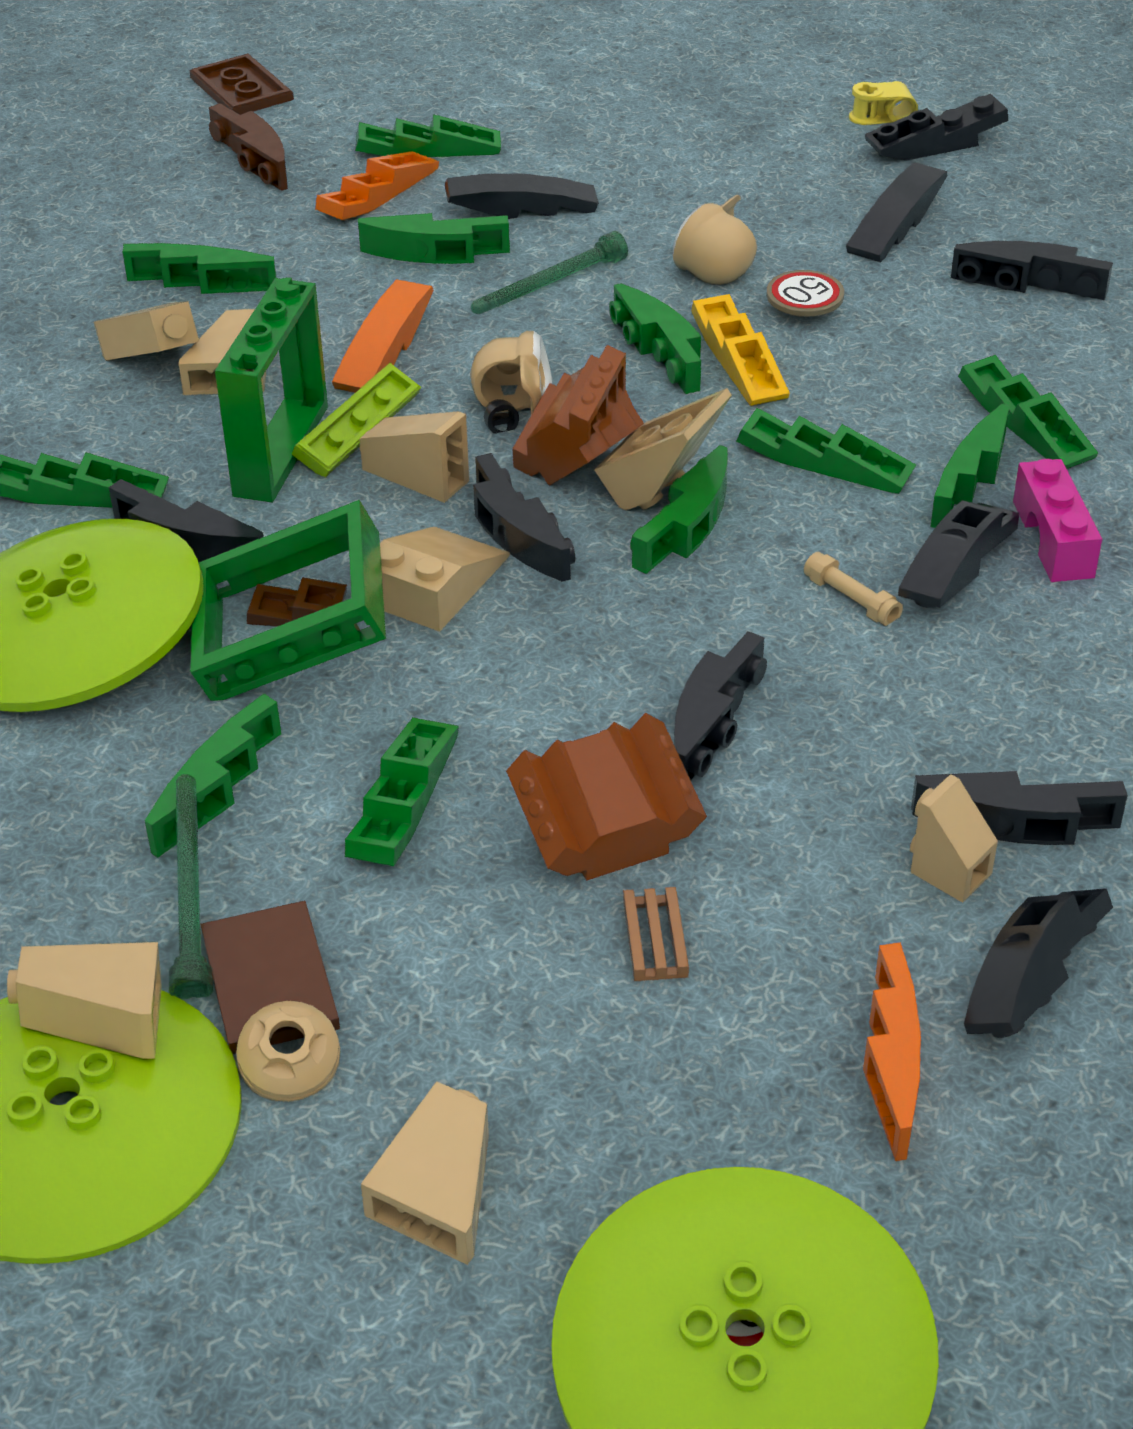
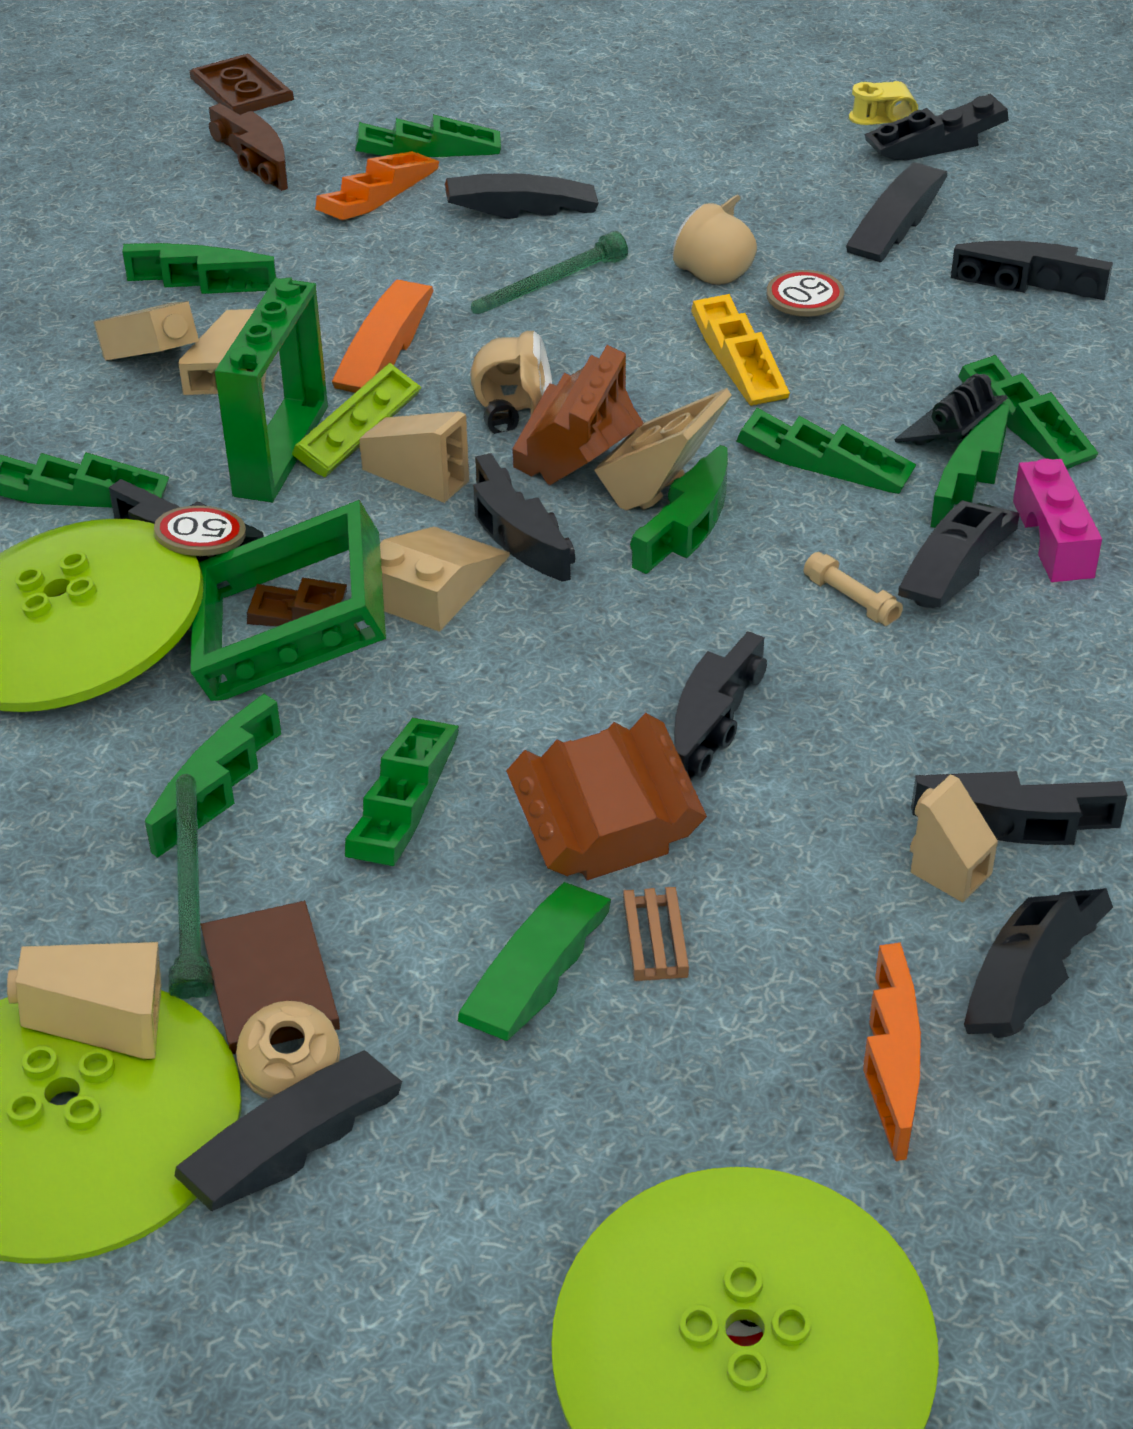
green slope [358,213,510,264] -> none
tan slope [361,1081,489,1265] -> none
green slope [609,283,701,394] -> none
none -> piece [154,506,246,558]
none -> black slope [174,1050,402,1211]
none -> green slope [457,882,611,1041]
none -> black hinge [894,374,1008,445]

